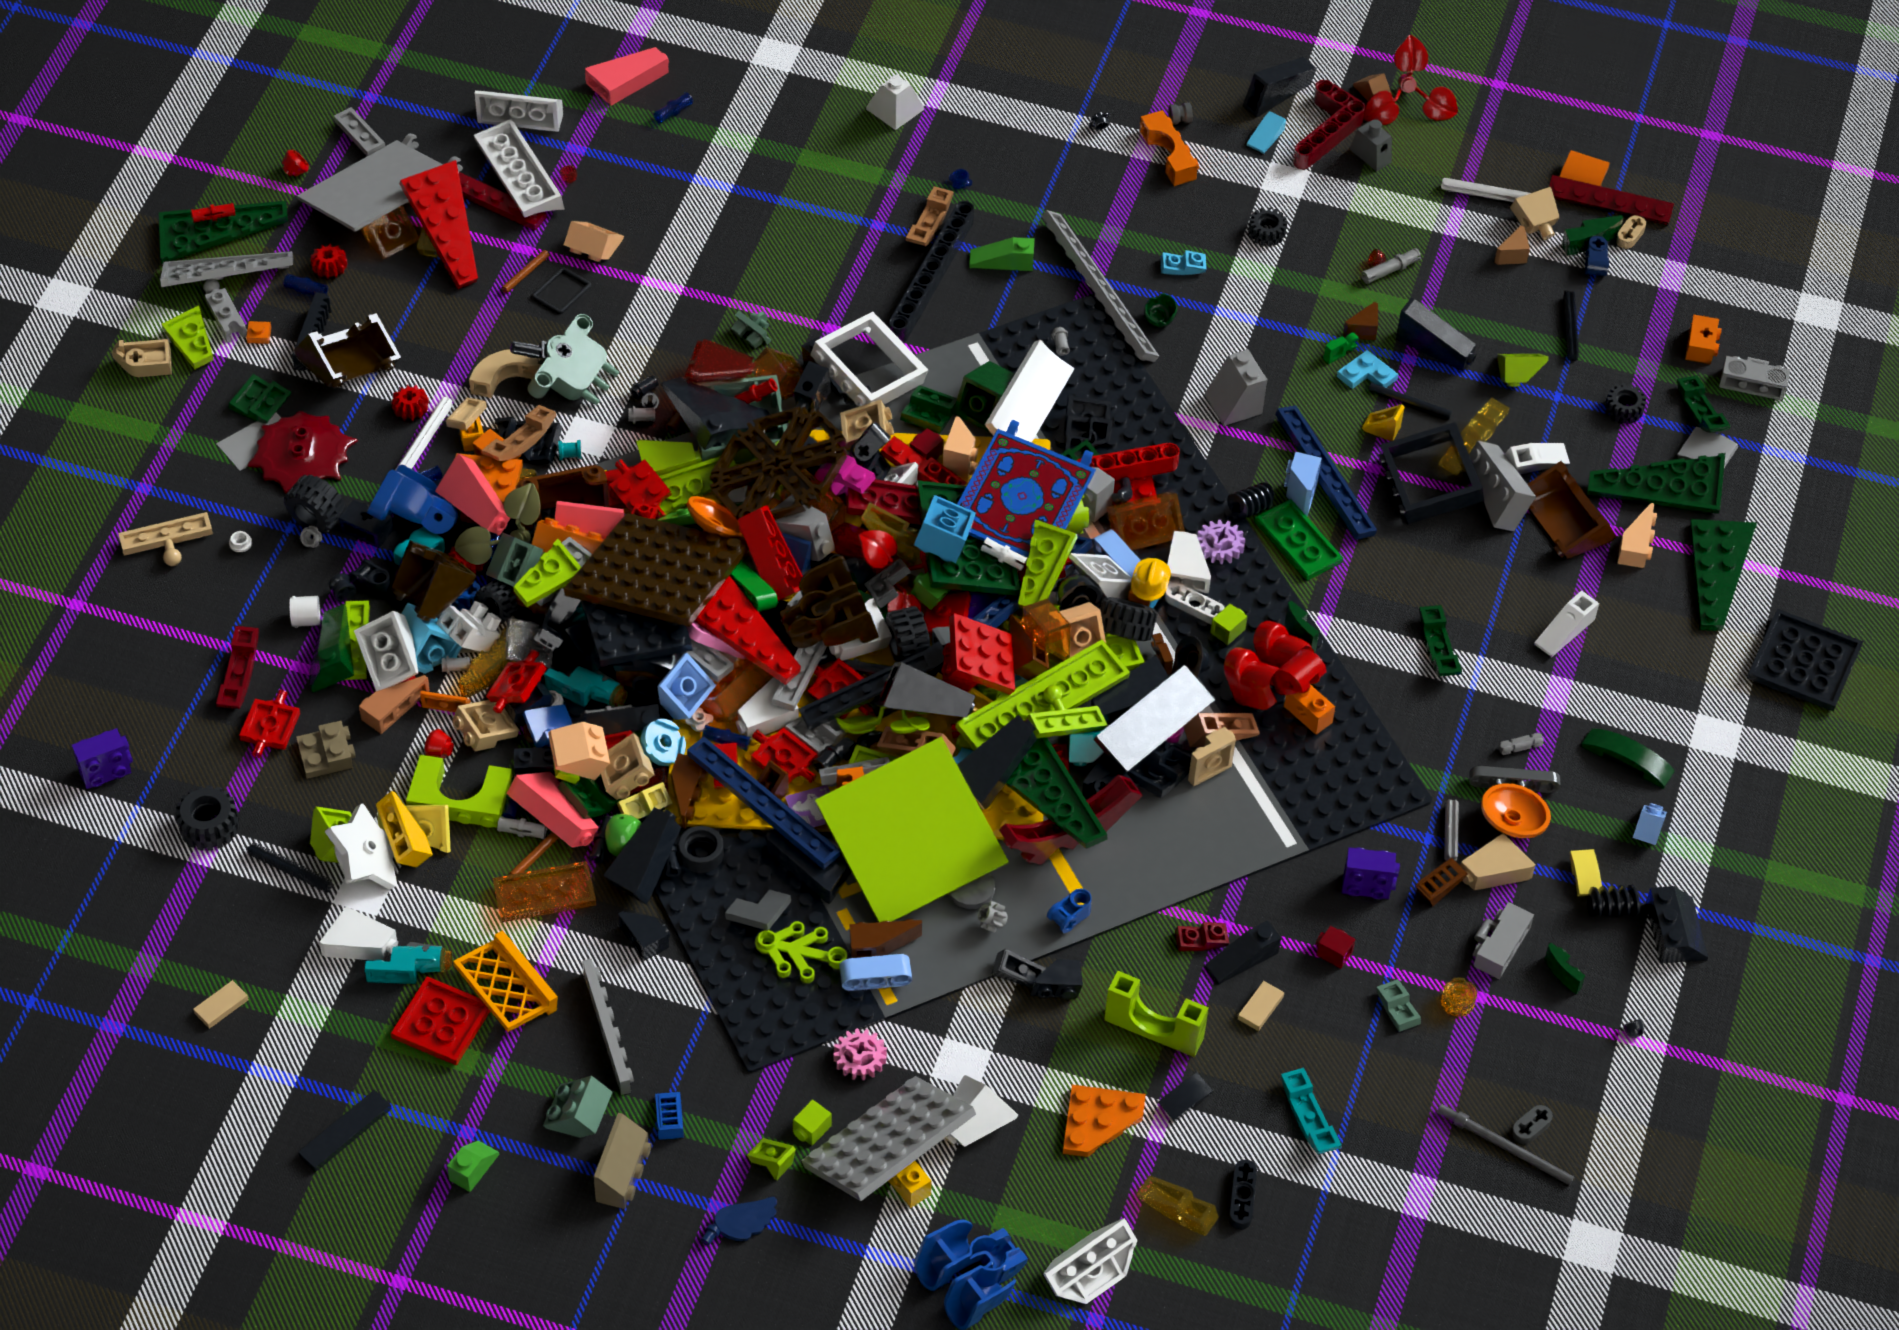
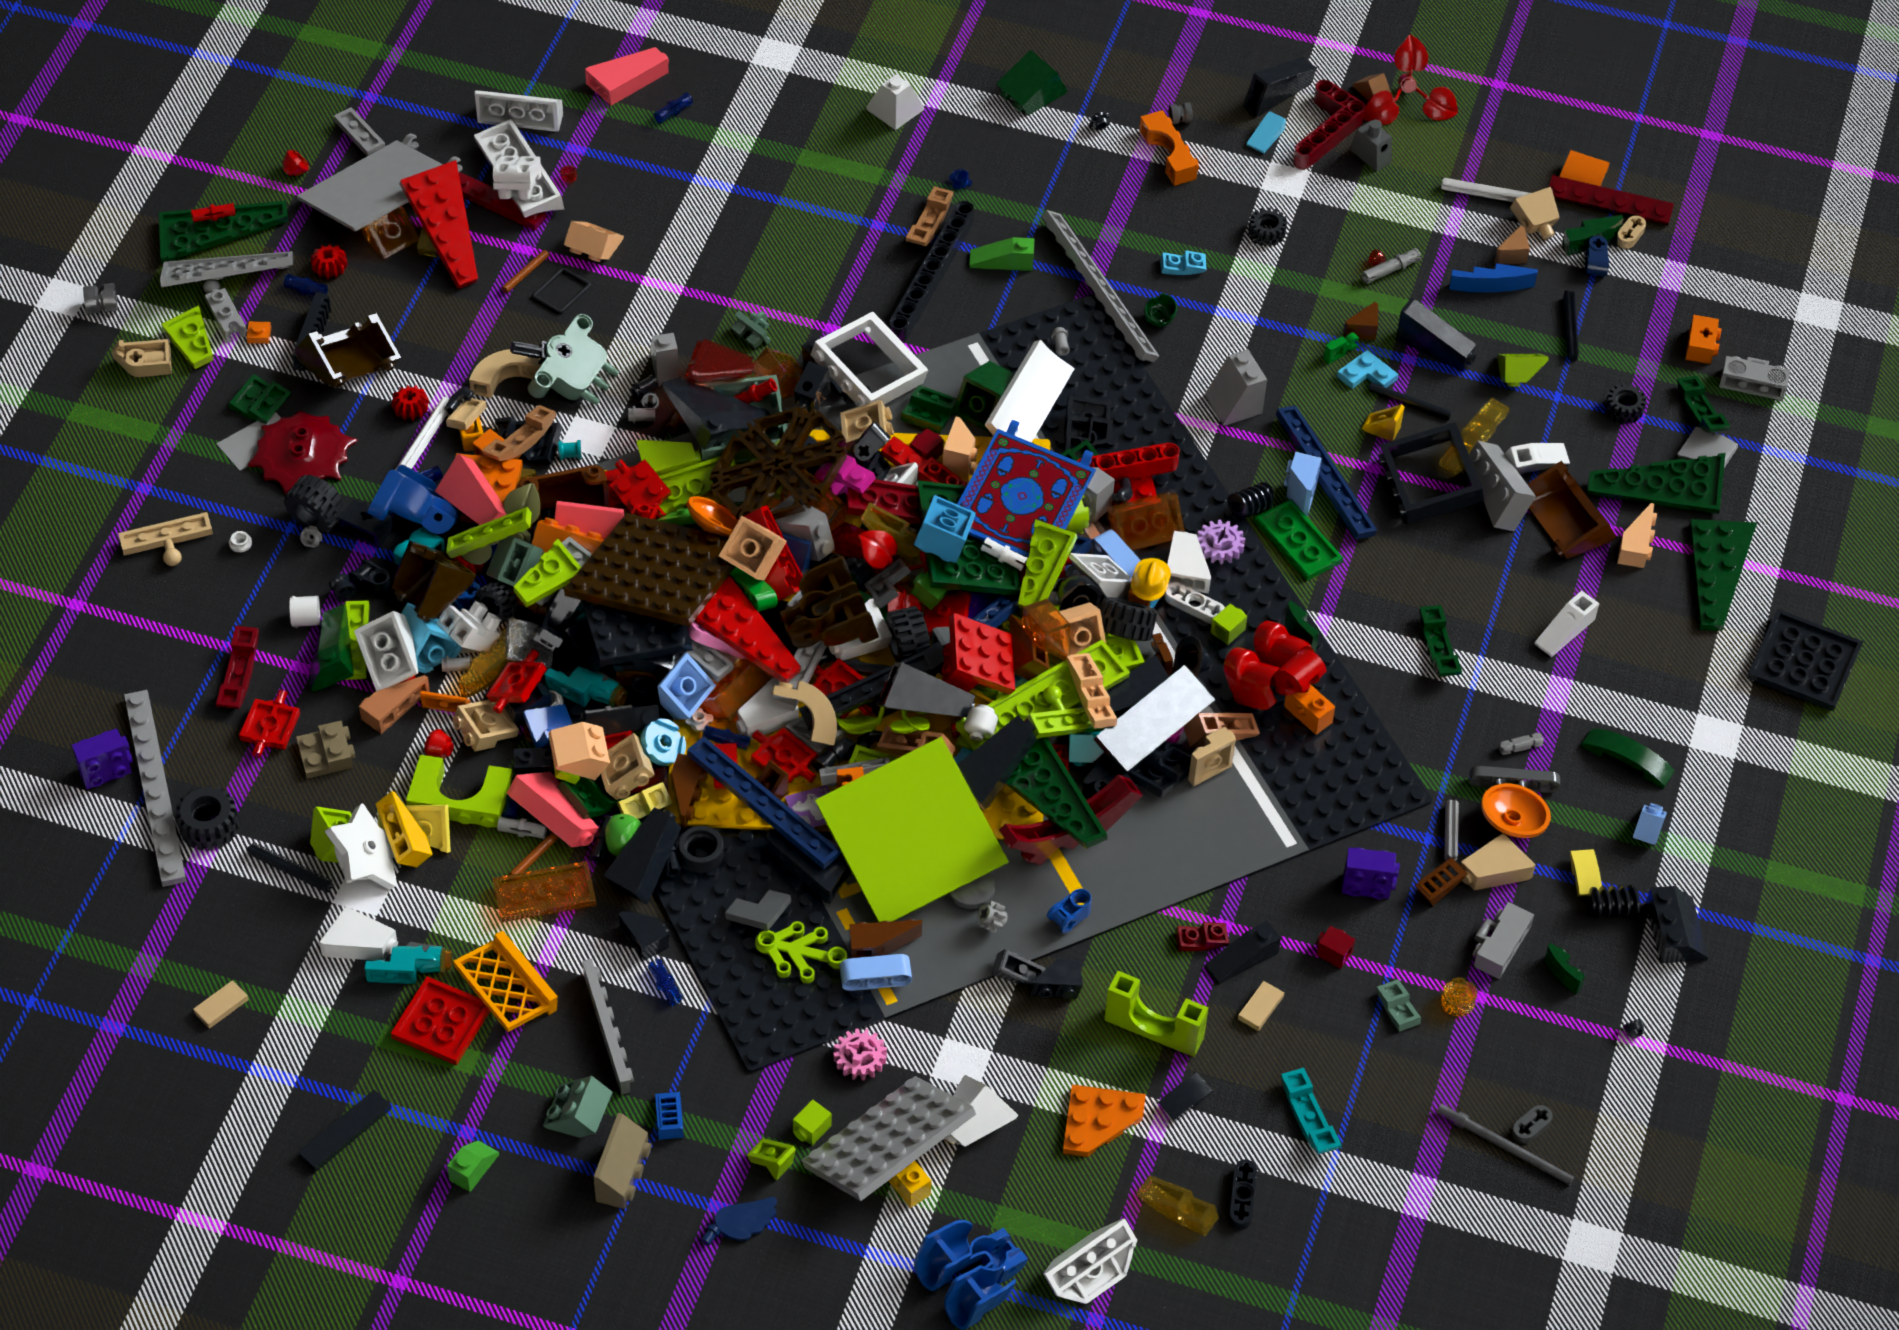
none -> flat silver wheel [83,283,118,314]
none -> light grey plate [124,690,187,887]
none -> black arm [444,386,474,414]
none -> lime plate [446,507,532,559]
none -> white hips [493,156,541,200]
none -> clear blue pin [648,959,683,1006]
none -> light grey slope [650,333,679,386]
none -> light nougat slope [719,516,787,580]
none -> tan arch [771,681,837,745]
none -> white head [964,704,998,741]
none -> dark green slope [996,49,1068,116]
none -> light nougat slope [1066,653,1117,729]
none -> blue slope [1449,264,1538,292]

